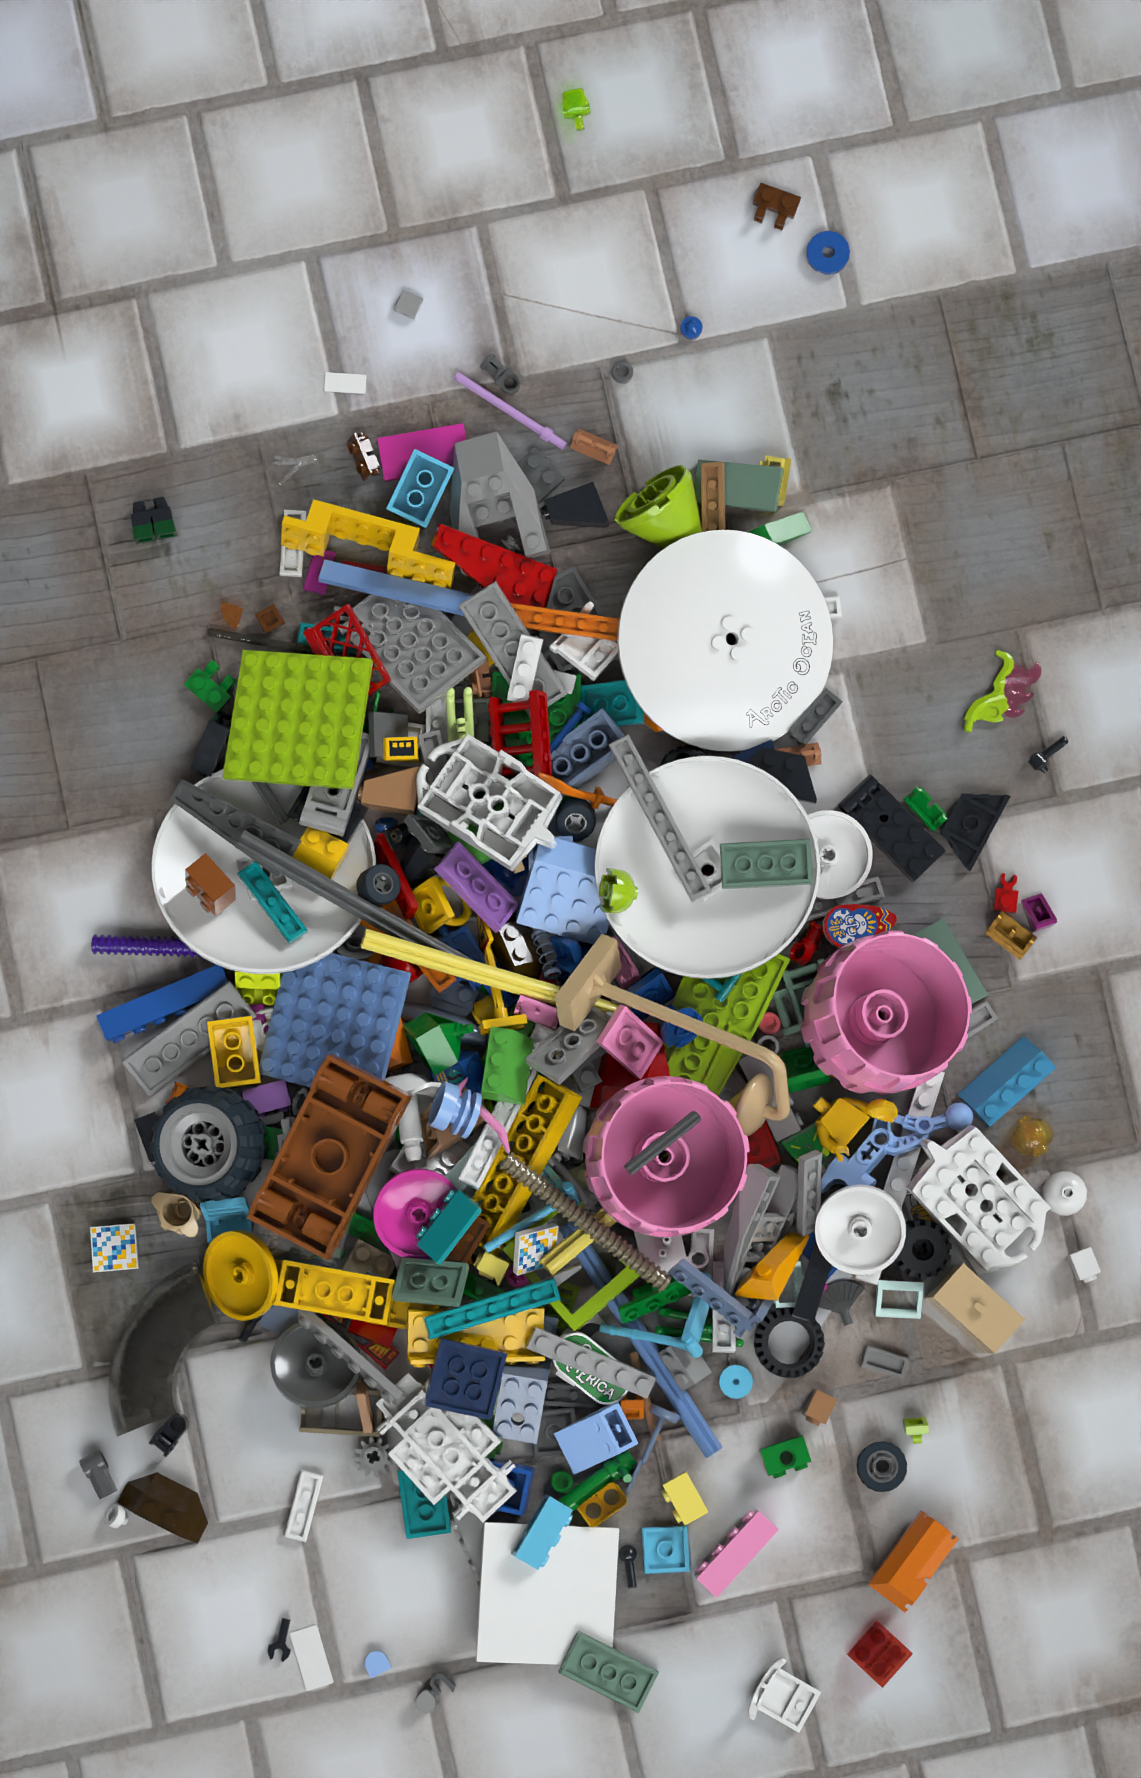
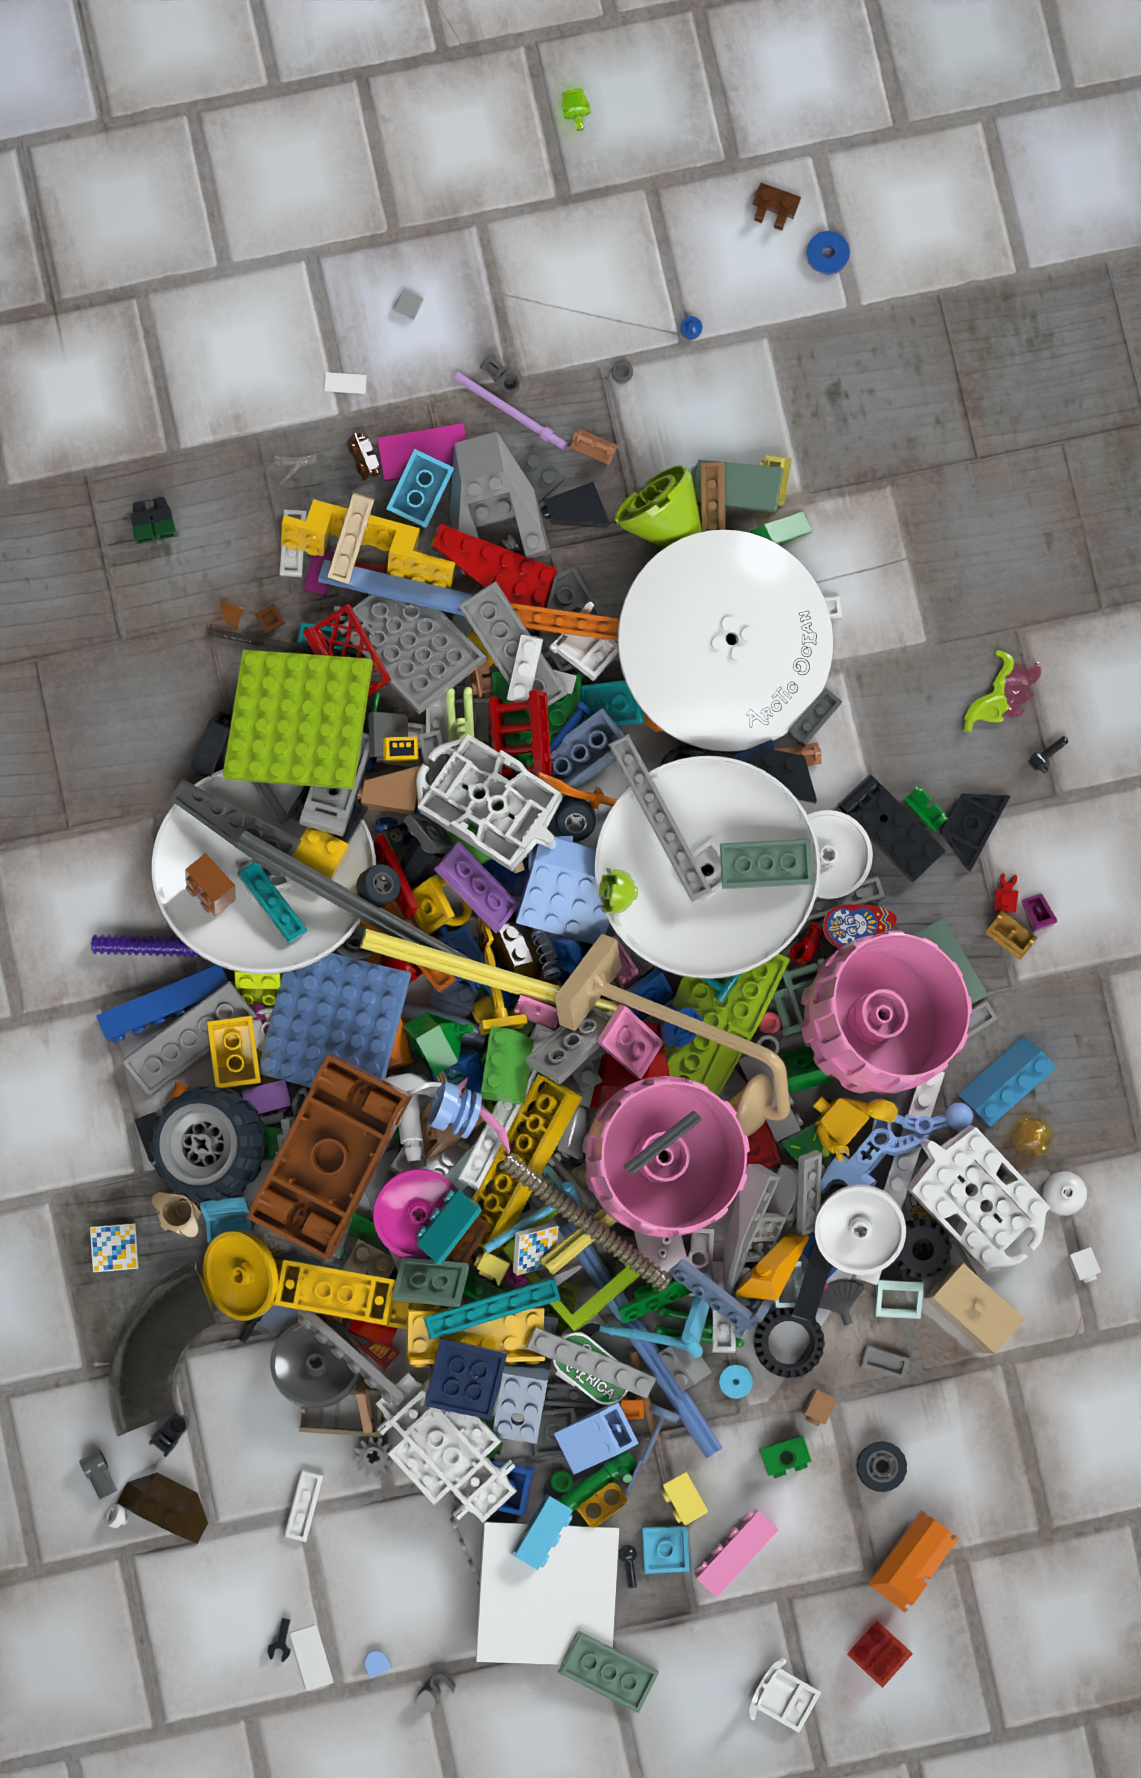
green plate [183,660,236,713] -> none
teal plate [397,1470,452,1539] -> none
lime tile [903,1417,929,1444] -> none
none -> tan plate [327,492,375,584]

